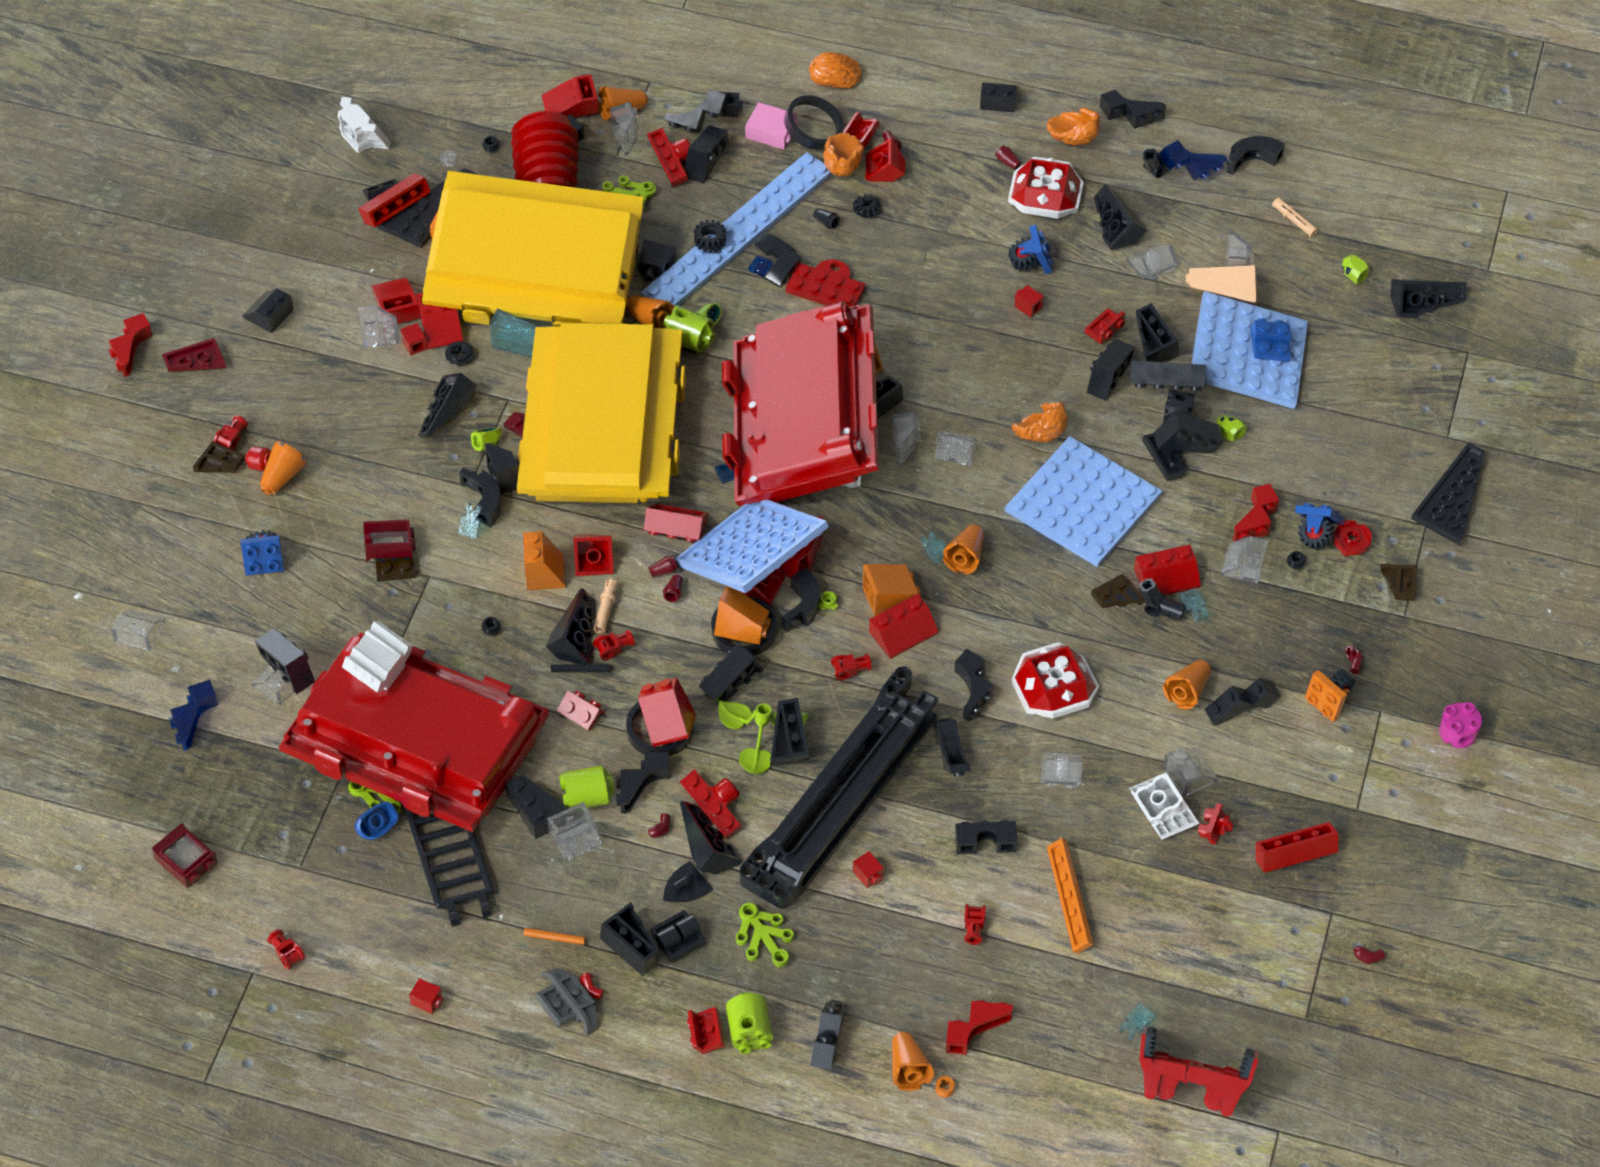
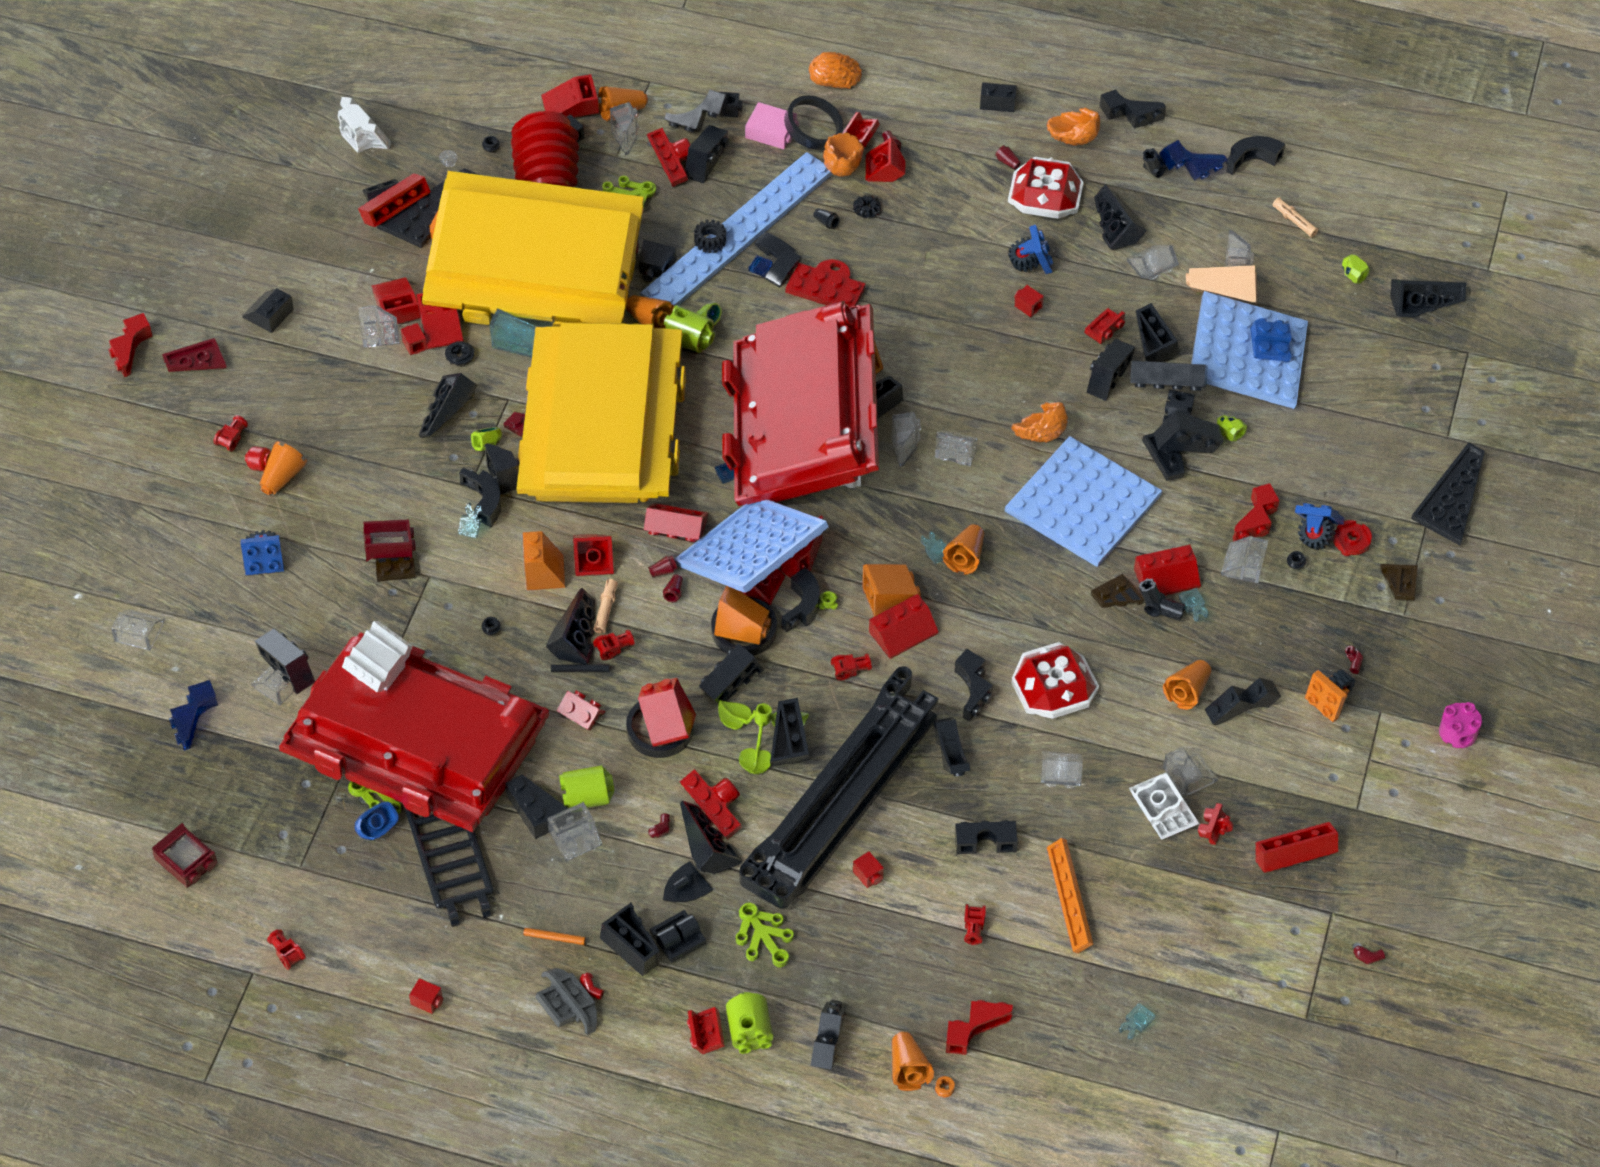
dark brown wing [193,441,245,473] -> none
black arch [616,752,669,814] -> none
red container [1139,1026,1259,1117] -> none

